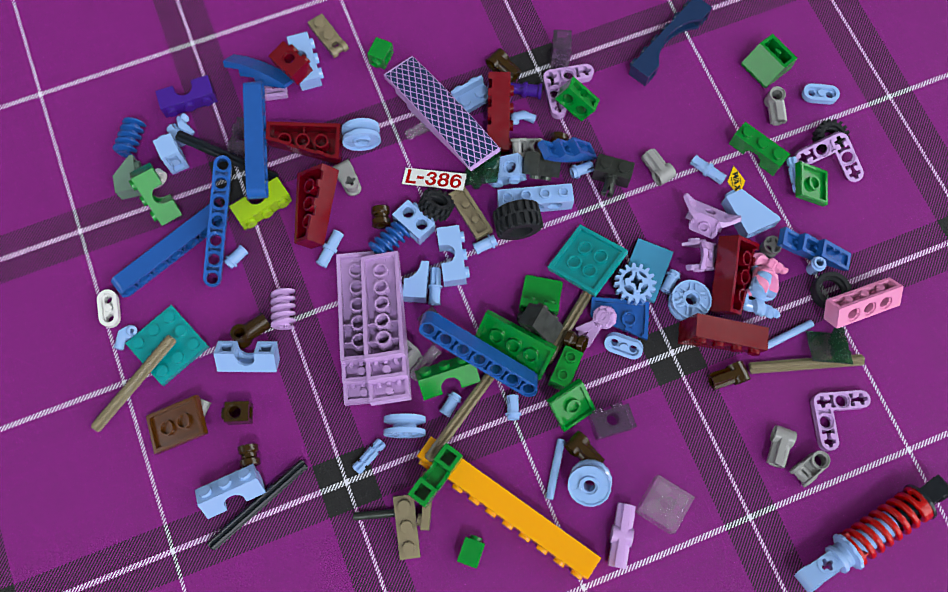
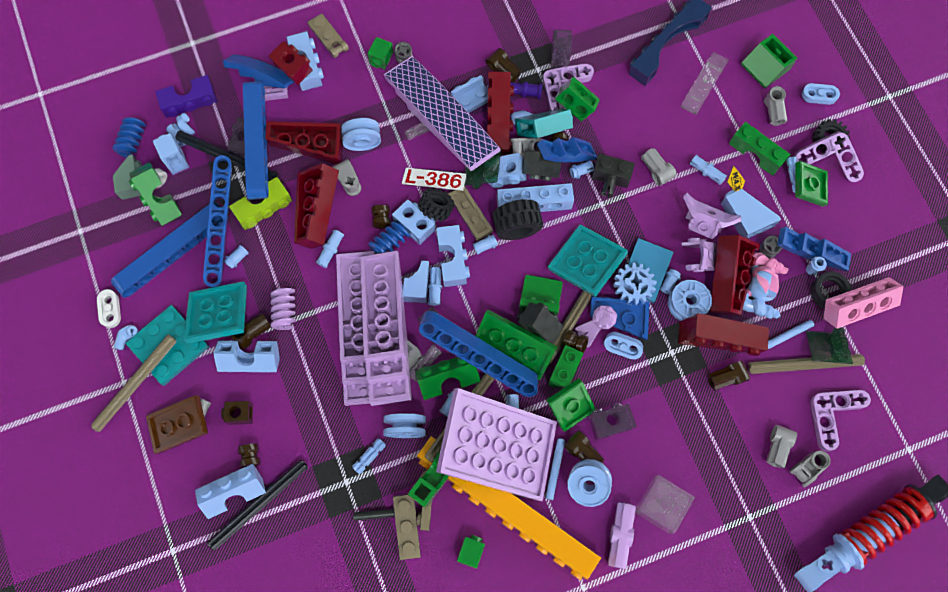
none -> teal plate [184,281,247,344]
none -> flat silver wheel [394,42,413,64]
none -> lavender plate [436,388,557,501]
none -> slope [515,109,573,138]
none -> clear slope [681,52,729,115]

